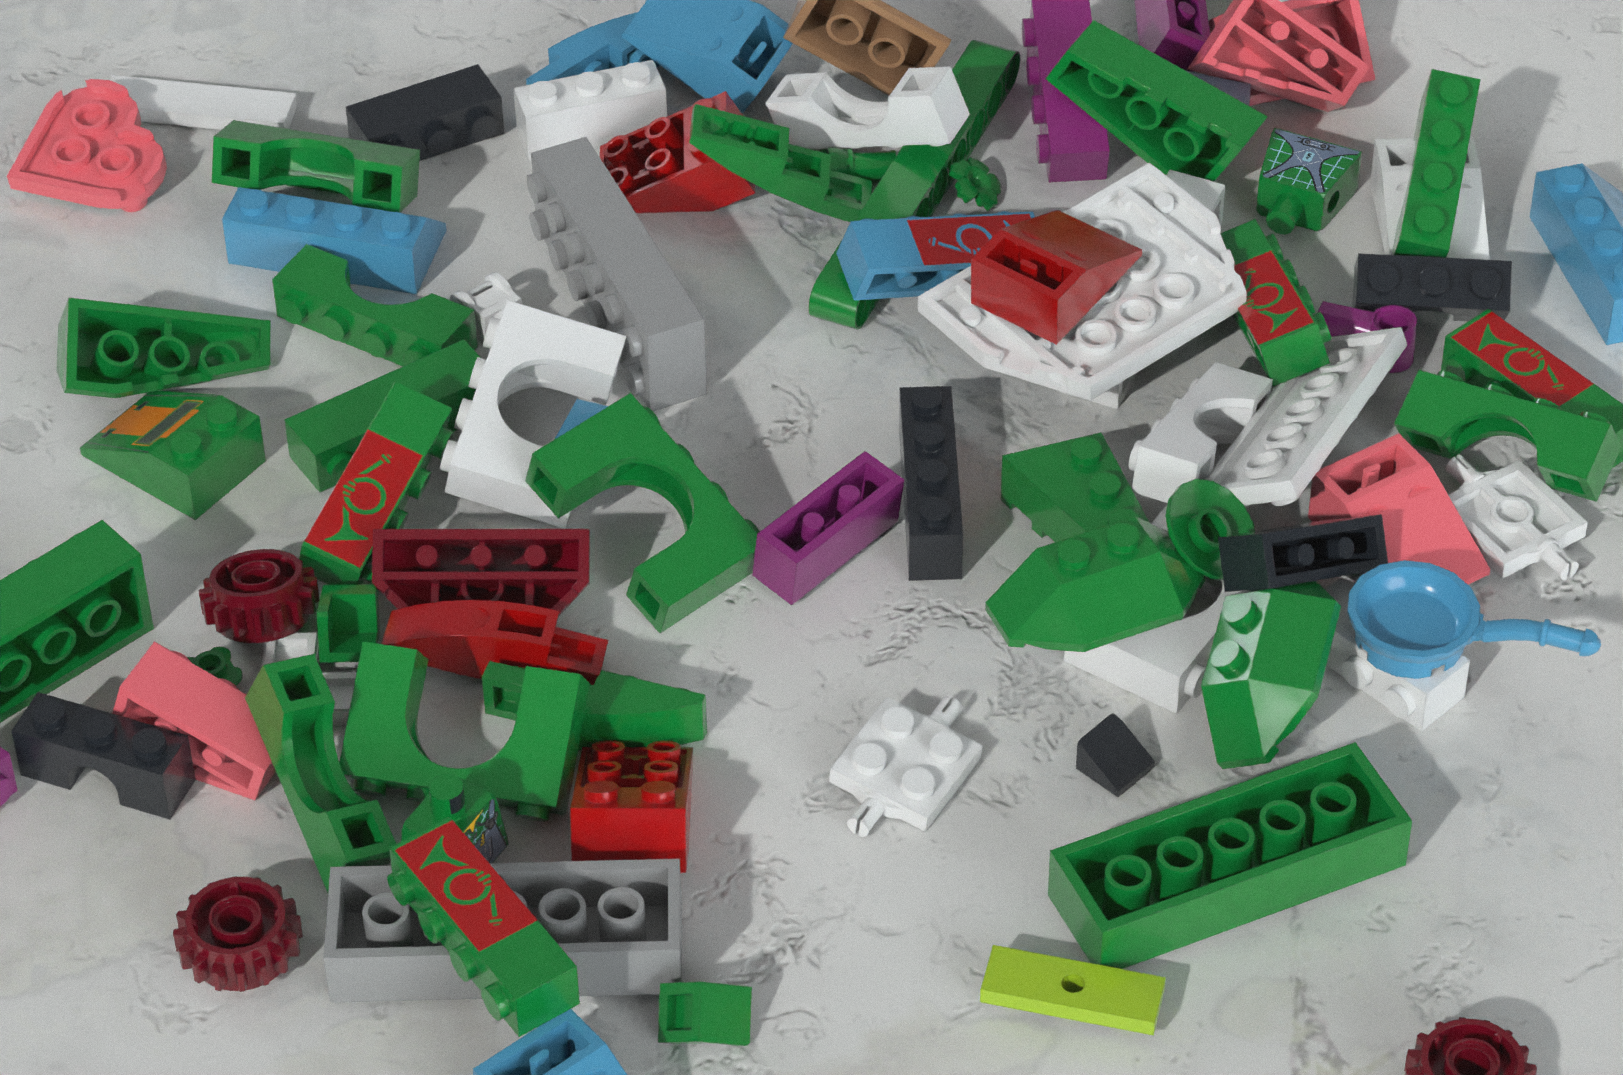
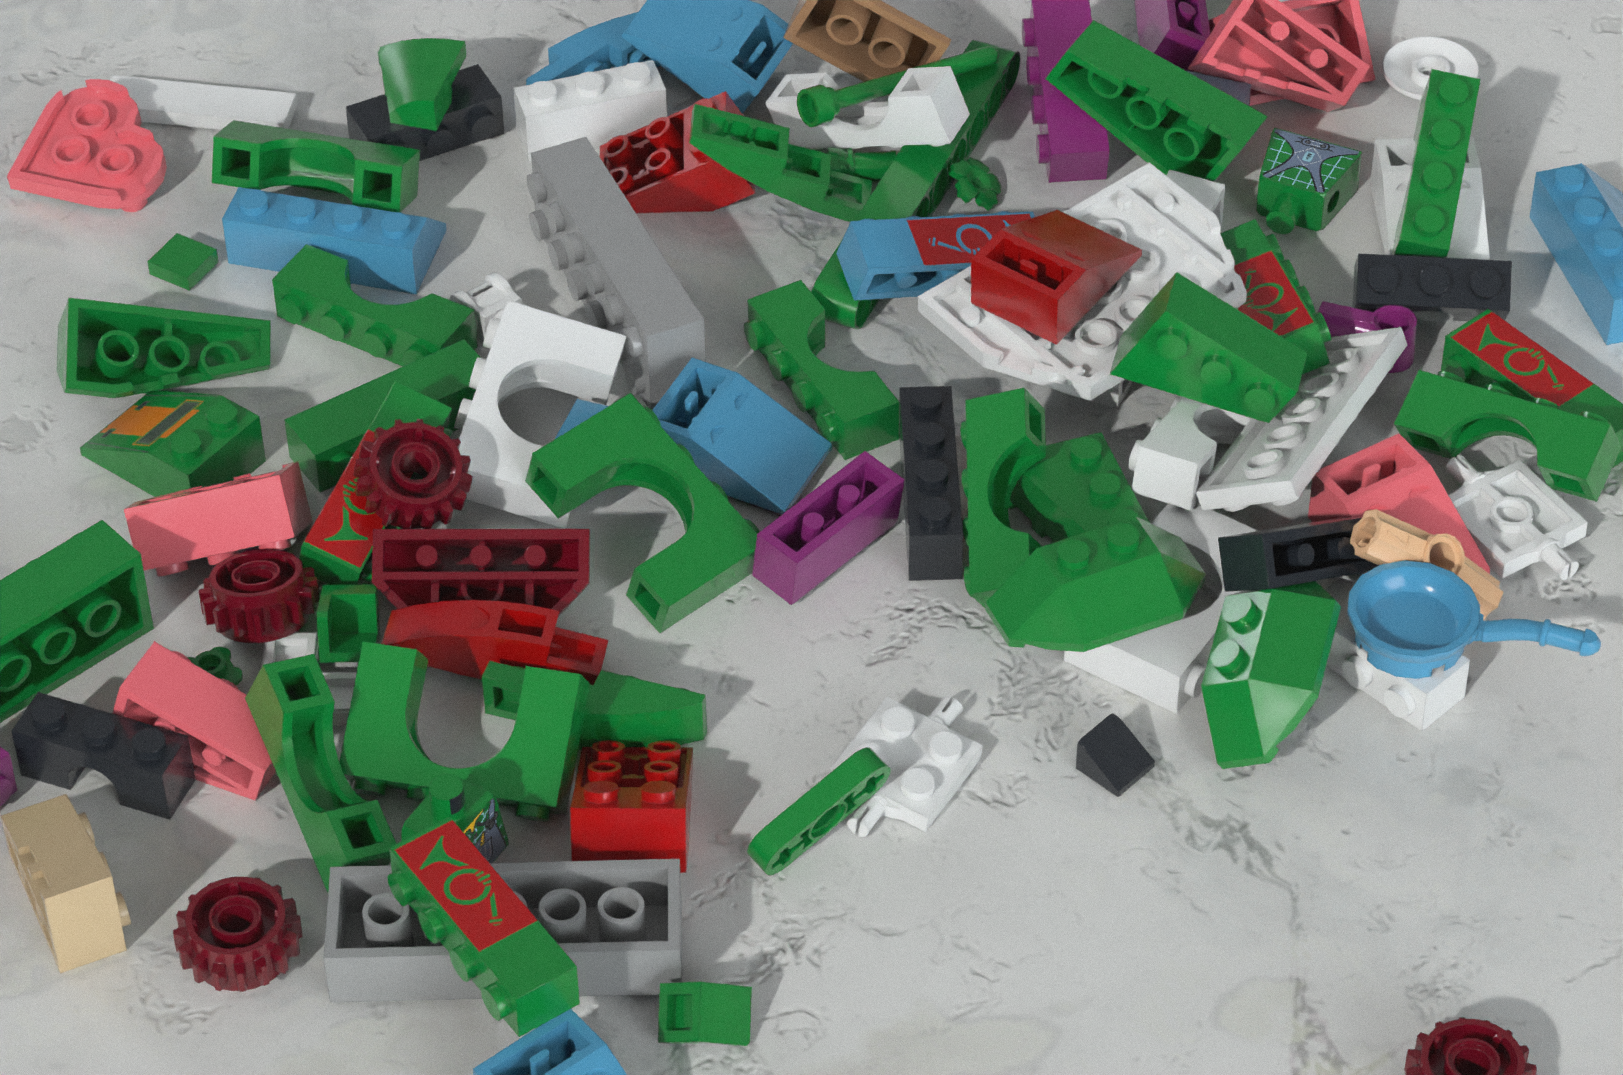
lime tile [980,945,1166,1036] -> none
green brick [1048,742,1412,969] -> none
green dish [1165,479,1255,580] -> none
none -> tan wedge [1,794,131,973]
none -> coral wedge [124,461,313,576]
none -> green tile [147,233,219,291]
none -> dark red gear [353,419,473,529]
none -> green slope [378,38,466,131]
none -> dark azure slope [652,358,832,514]
none -> green arch [744,280,900,460]
none -> green beam [747,747,891,875]
none -> green piece [797,46,999,127]
none -> green arch [960,387,1046,608]
none -> green wedge [1110,272,1307,423]
none -> light nougat piece [1350,509,1504,620]
none -> white dish [1383,37,1479,100]

